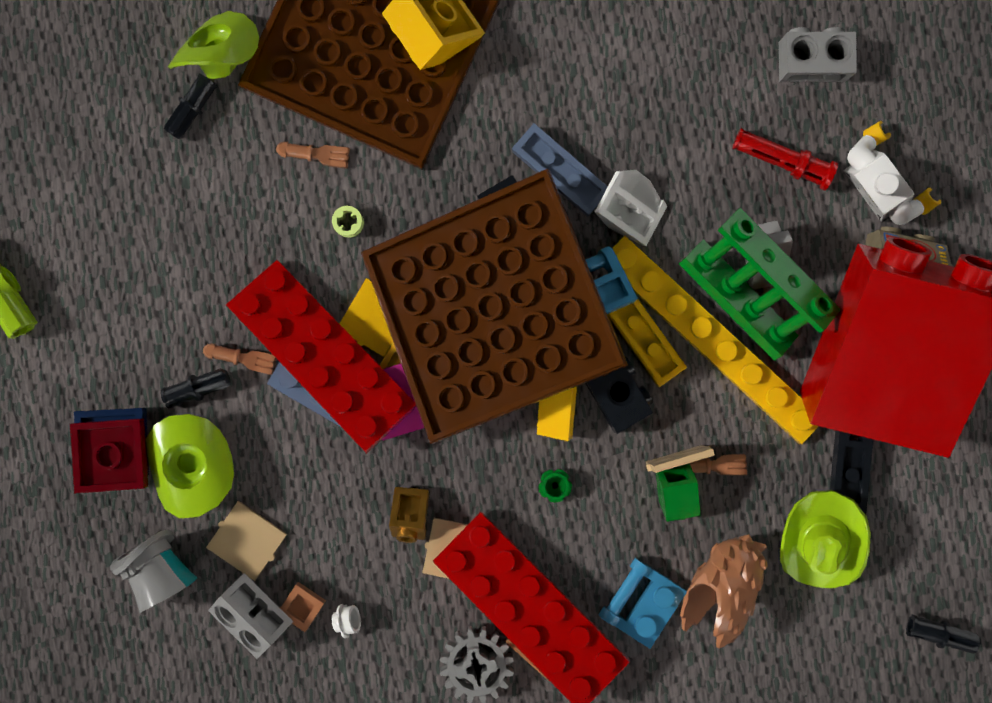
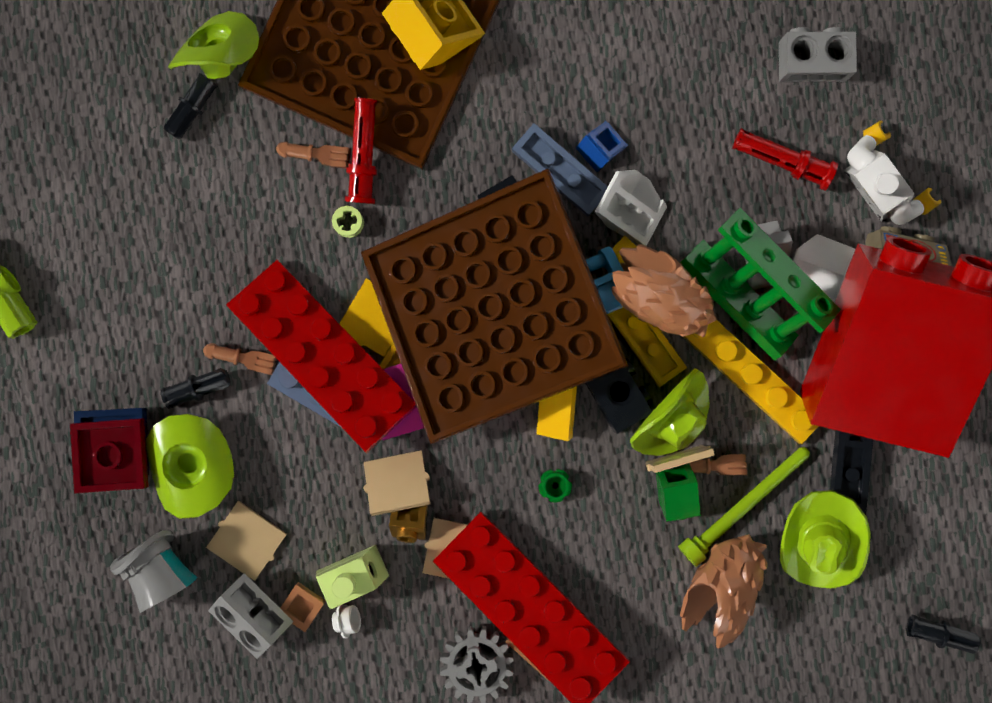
dark azure plate [598,557,687,649] -> none
none -> yellowish green torso [316,545,389,609]
none -> red pin [345,98,377,204]
none -> tan piece [363,450,431,516]
none -> blue slope [576,121,628,172]
none -> nougat head [611,244,717,337]
none -> lime hat [630,368,710,456]
none -> lime piece [678,447,810,568]
none -> white slope [792,234,855,303]

